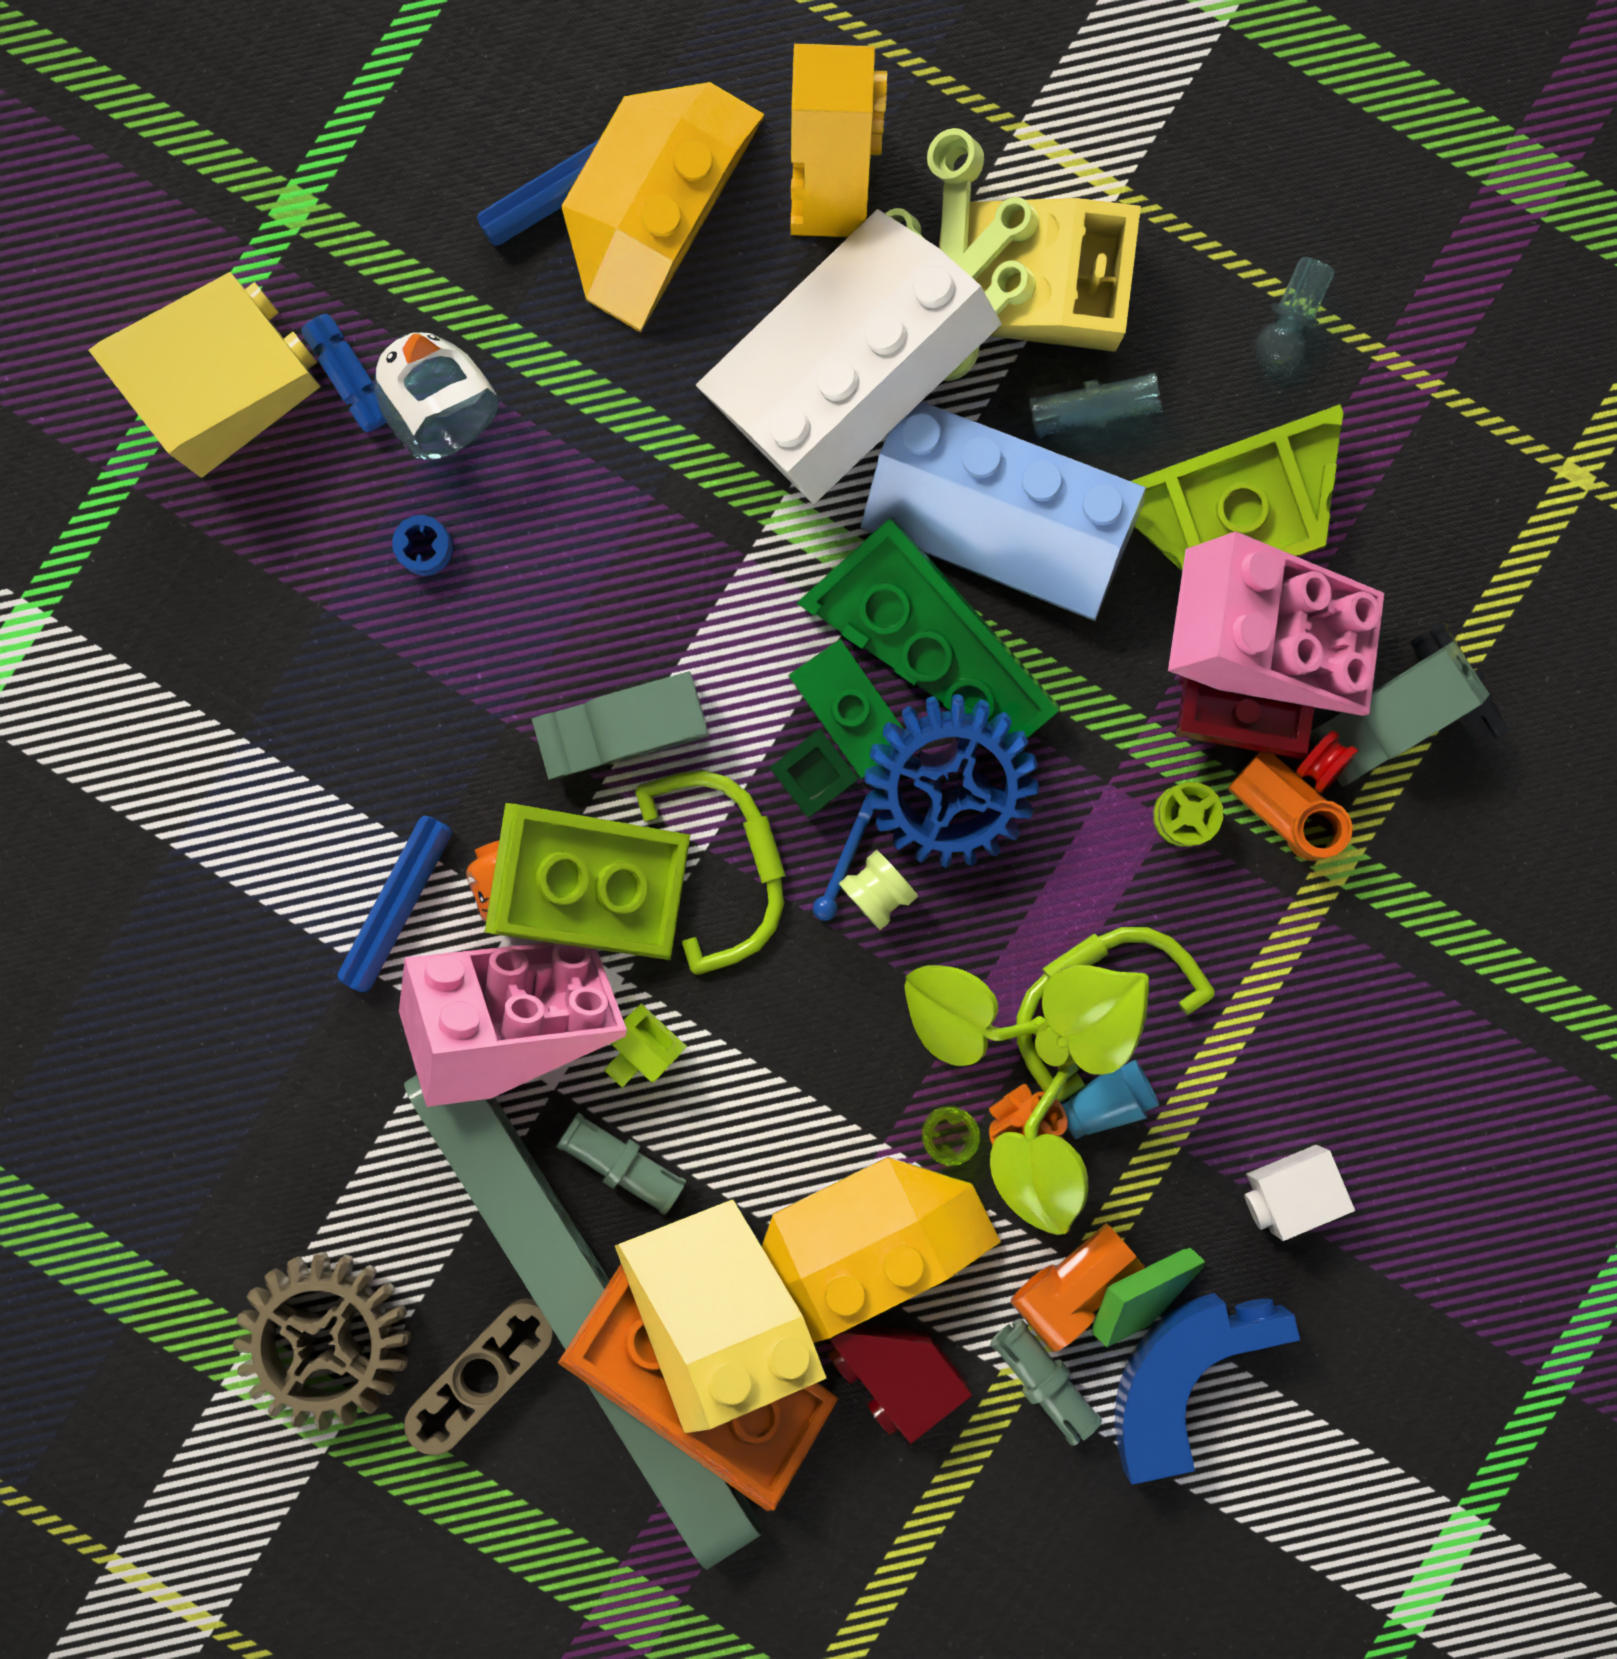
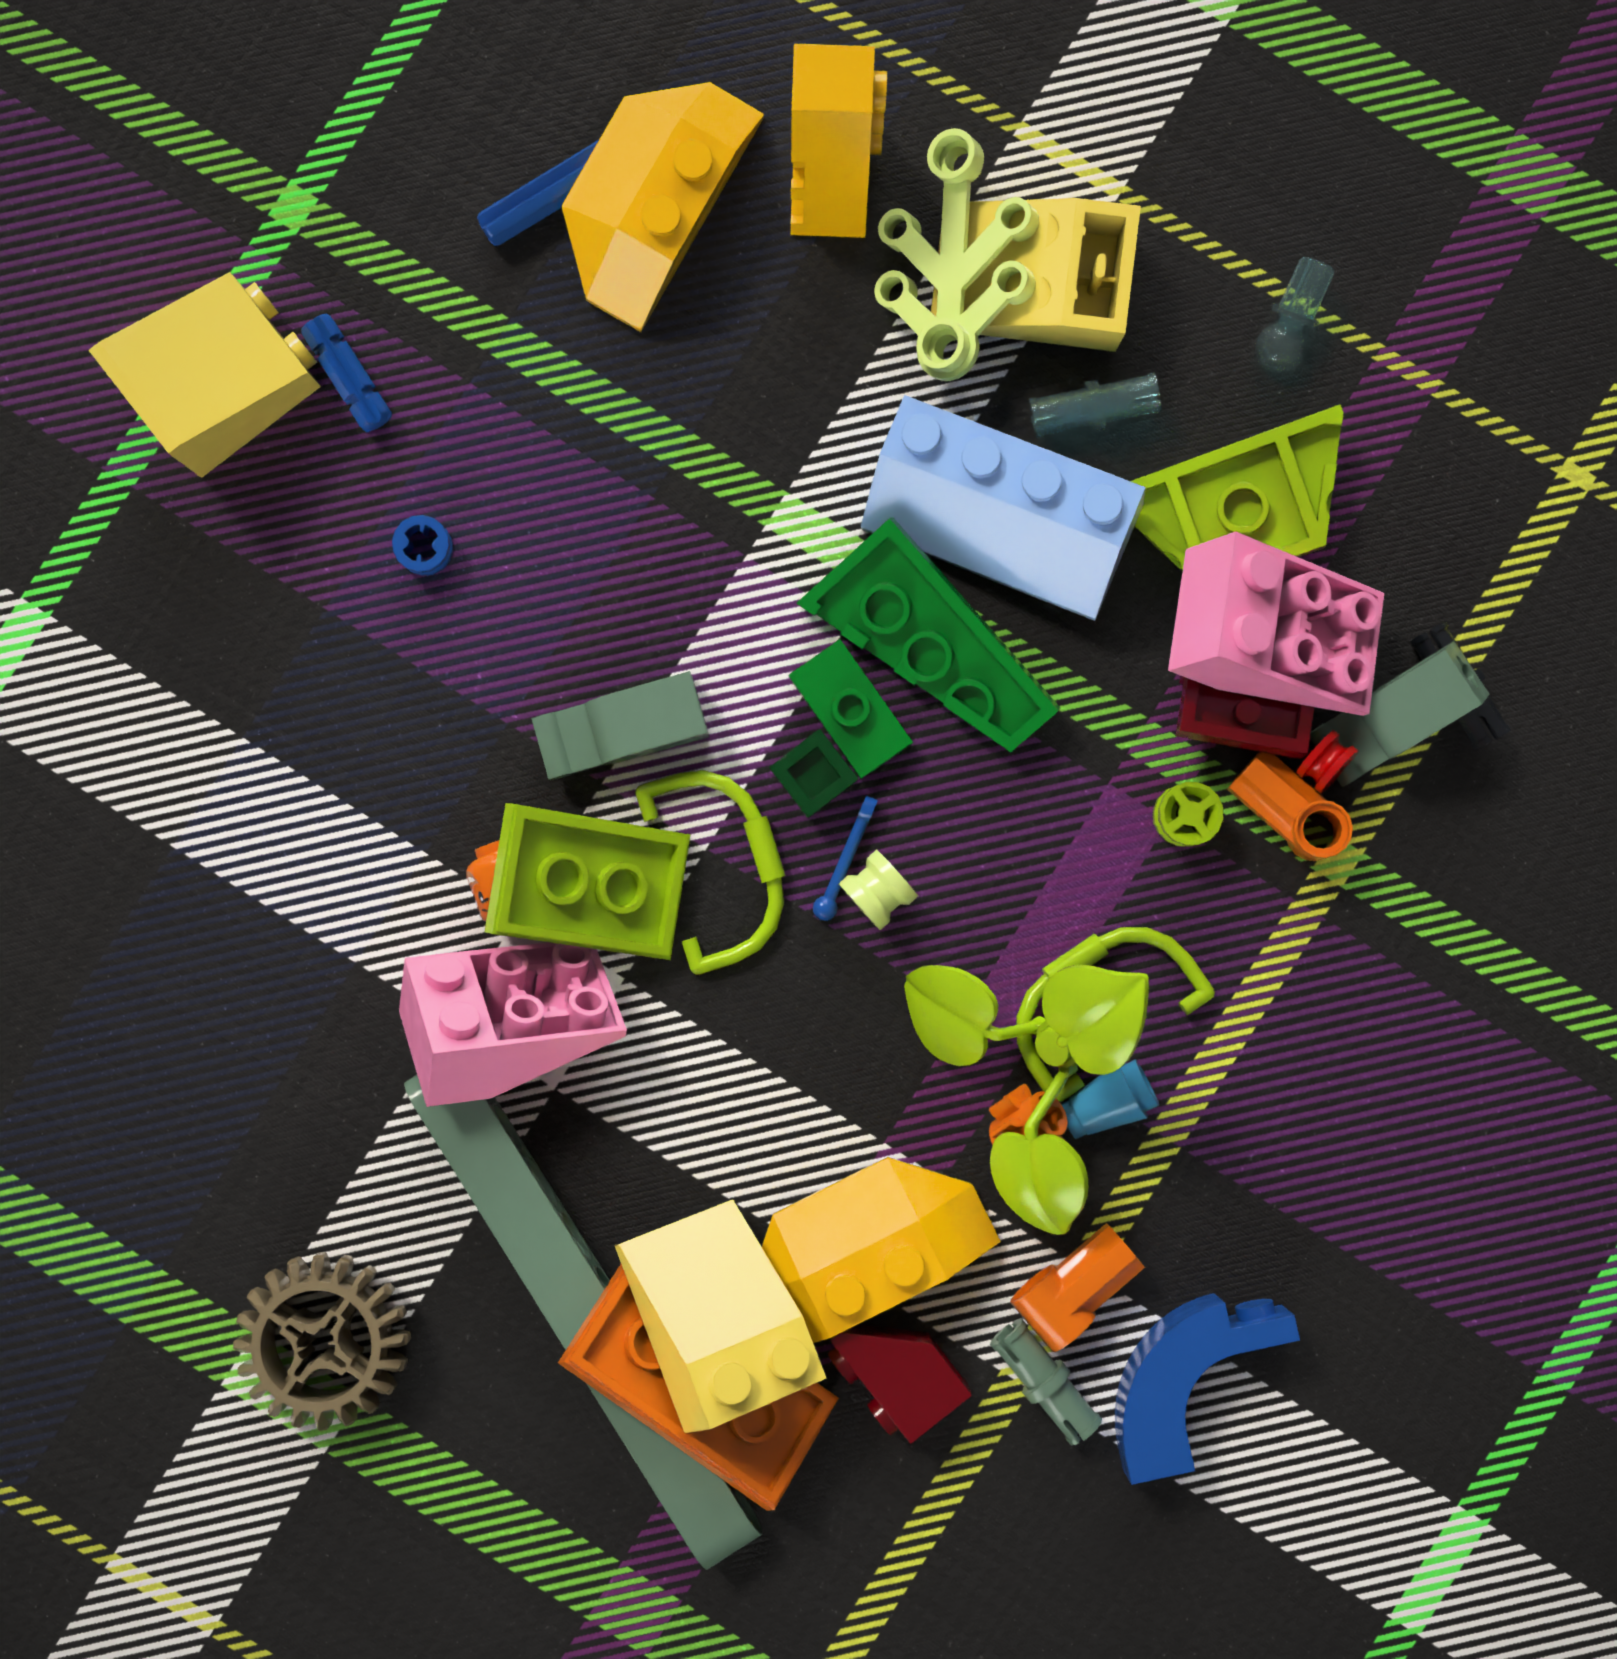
blue axle [337,815,452,992] -> none
piece [373,333,498,460] -> none
dark tan beam [404,1298,555,1455] -> none
sand green pin [556,1112,686,1216] -> none
lime tile [604,1003,687,1088] -> none
white slope [696,209,1002,505] -> none
blue gear [865,694,1039,868] -> none
clear neon green bush [921,1106,980,1165] -> none
bright green tile [1091,1248,1205,1347] -> none
white brick [1244,1145,1355,1241] -> none

